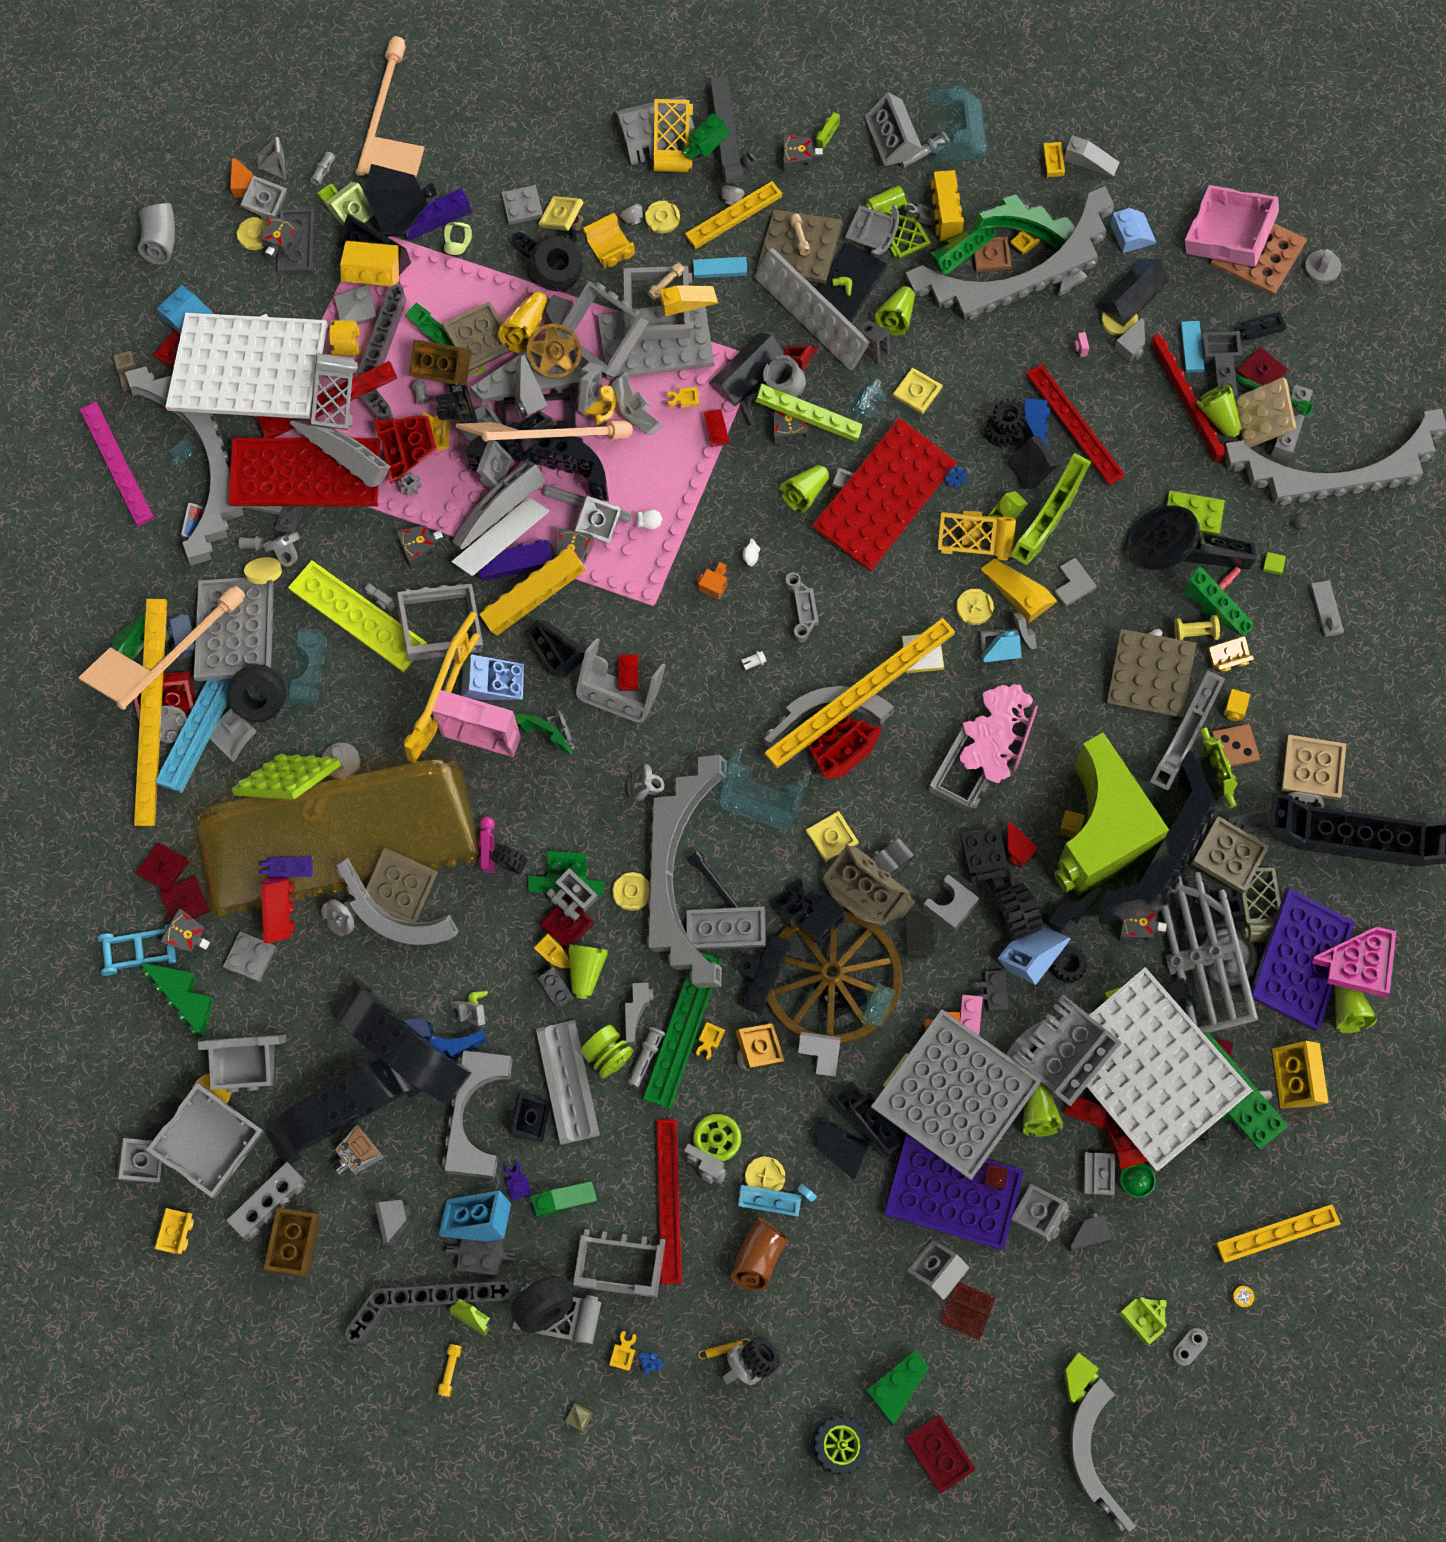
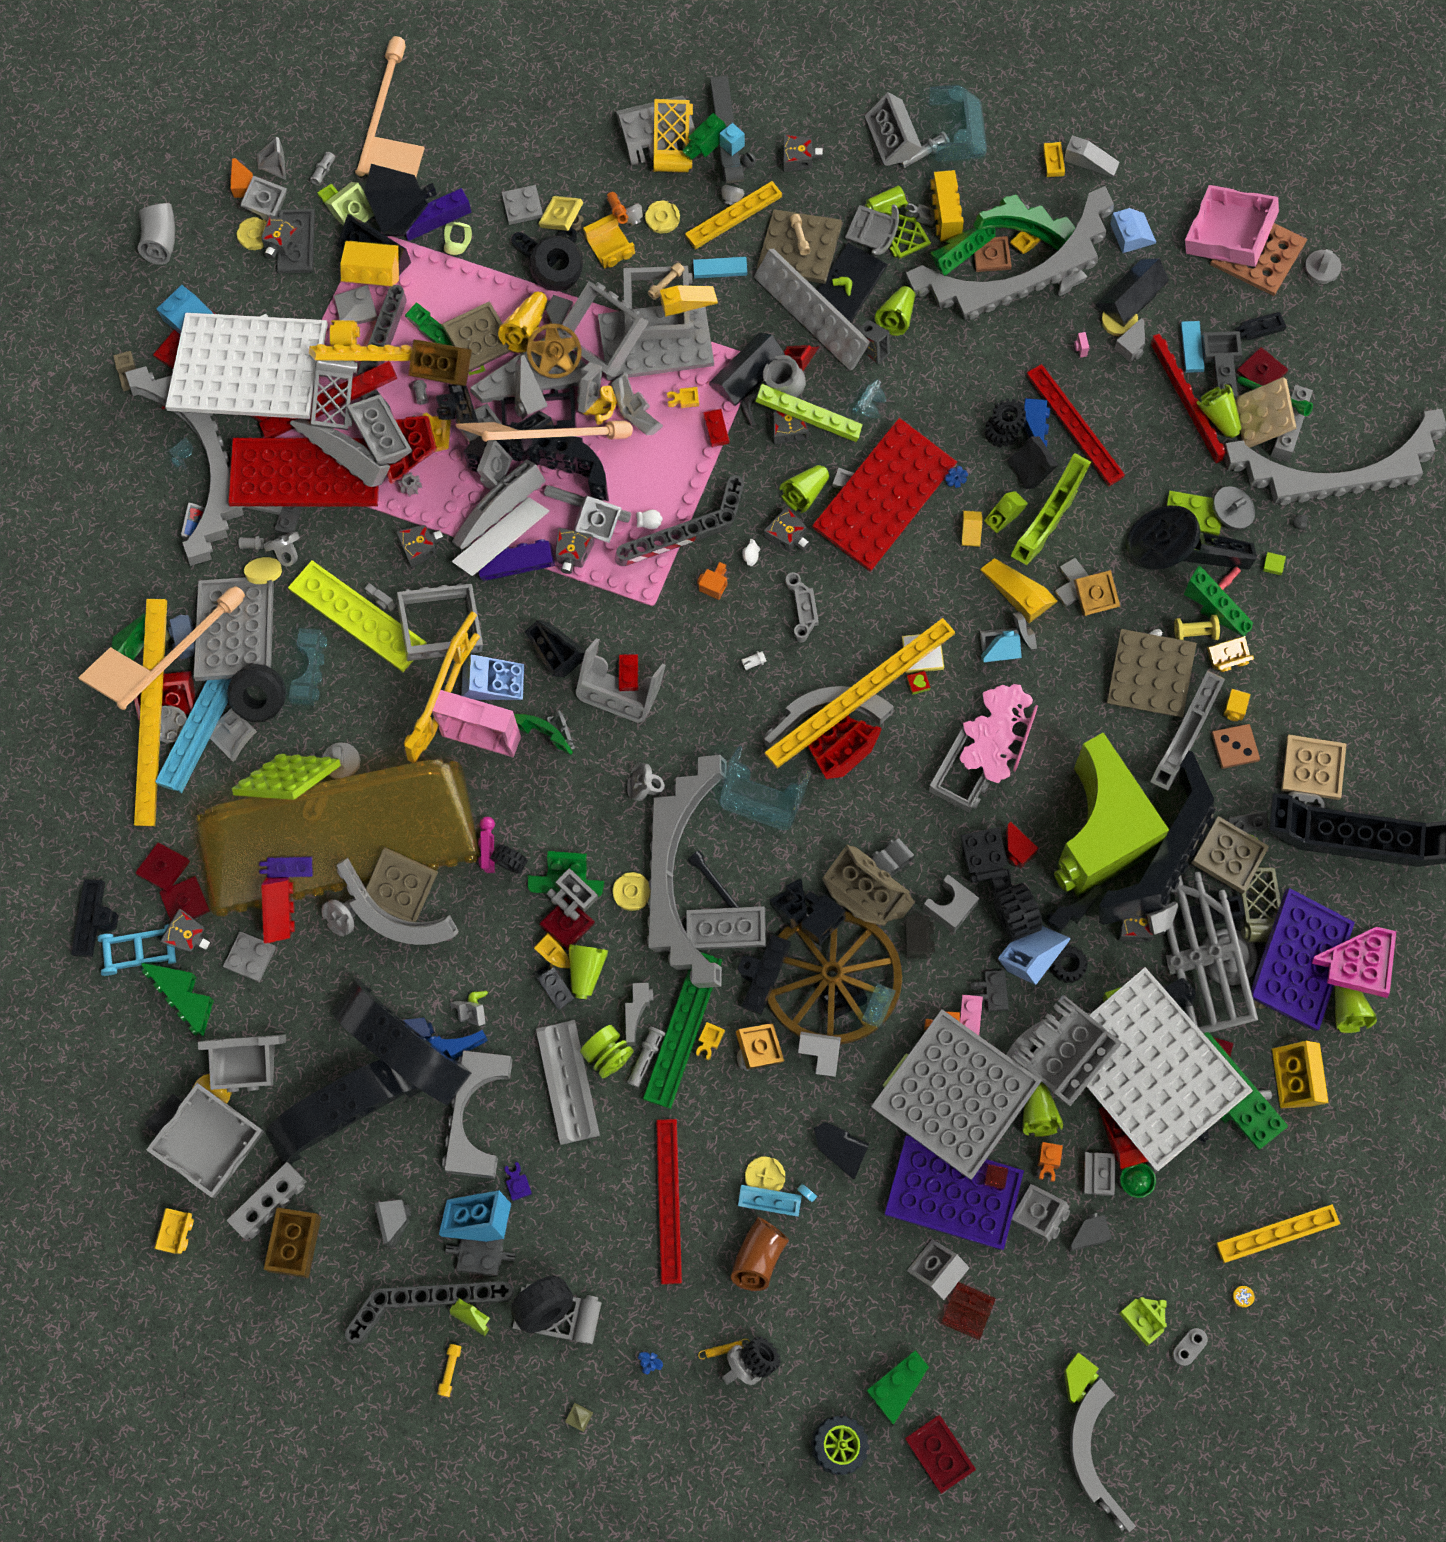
dark pink plate [80,402,155,527] -> none
light grey slope [117,1138,162,1183] -> none
torso [332,1125,384,1175] -> none
yellow brick [480,547,587,635] -> none
black slope [509,1093,551,1142] -> none
slope [531,1181,597,1219] -> none
light grey hinge [573,1229,665,1298] -> none
yellow plate [609,1331,636,1371] -> none
light grey plate [684,1144,727,1184] -> none
lime plate [693,1114,741,1162] -> none
light yellow tile [806,811,859,863] -> none
lime plate [816,112,840,150] -> none
black slope [828,1081,905,1160] -> none
light yellow tile [892,368,943,415] -> none
yellow piece [938,512,1016,560] -> none
light yellow tile [956,589,994,625] -> none
yellow brick [1059,810,1085,838] -> none
red plate [1064,1097,1109,1129] -> none
lime plate [1200,728,1238,808] -> none
light grey hinge [1310,580,1344,637] -> none
none -> black plate [71,879,119,957]
none -> yellow plate [308,344,412,361]
none -> light grey slope [347,394,412,464]
none -> orange pin [606,192,628,224]
none -> dark grey beam [615,475,744,566]
none -> medium azure brick [720,123,745,156]
none -> dark grey torso [764,506,810,552]
none -> tile [907,671,931,695]
none -> orange brick [1037,1142,1063,1182]
none -> pearl gold plate [1074,570,1120,616]
none -> light grey slope [1147,902,1178,935]
none -> shield [1212,486,1255,530]

